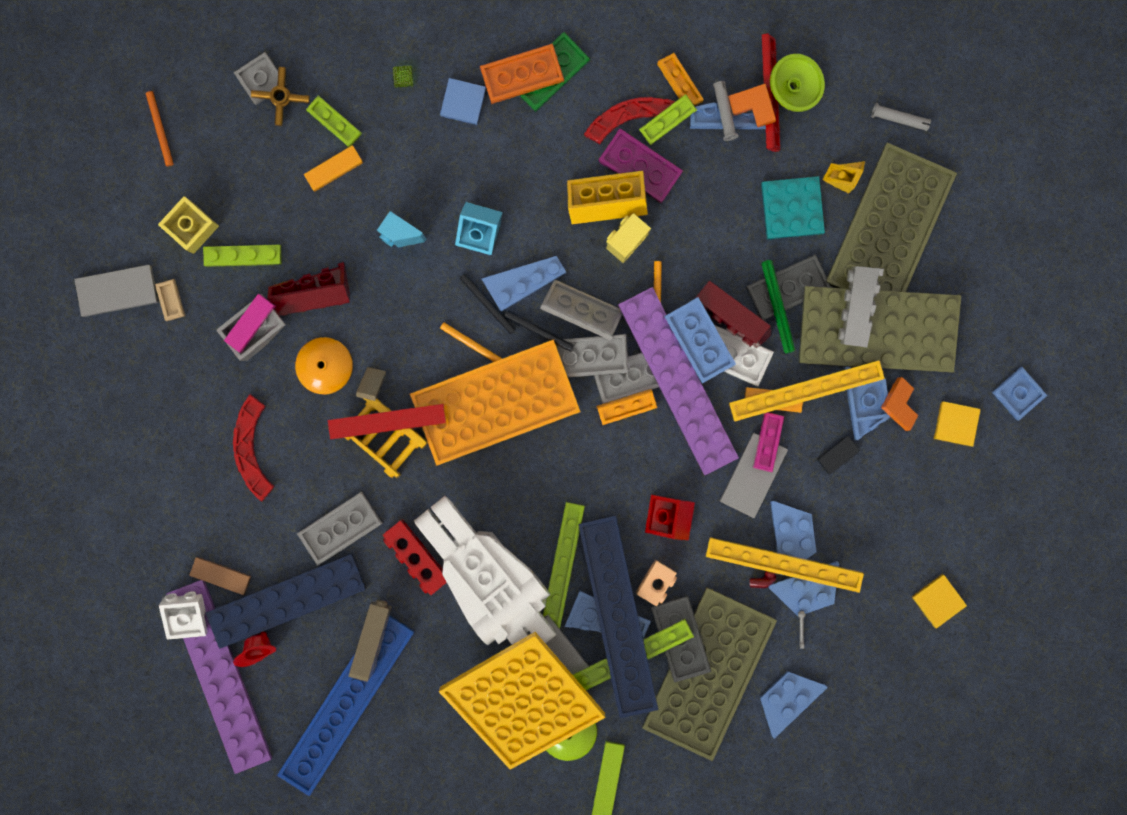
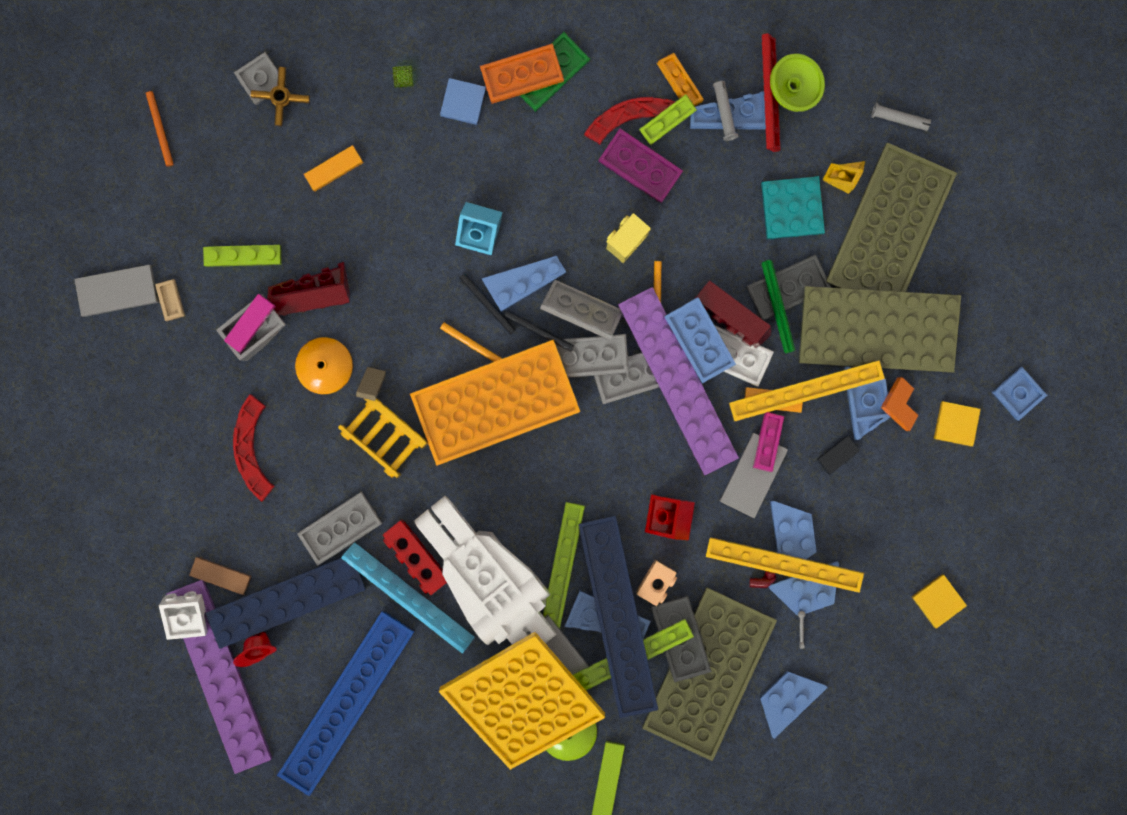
light yellow brick [158,196,219,254] -> none
lime tile [306,96,362,147] -> none
red tile [328,404,446,439] -> none
dark tan slope [348,600,392,682] -> none
medium azure slope [377,211,426,247] -> none
yellow slope [567,171,648,224] -> none
light orange tile [597,389,657,425] -> none
orange tile [728,84,776,128] -> none
light grey wedge [838,266,884,347] -> none
none -> medium azure plate [341,542,475,654]

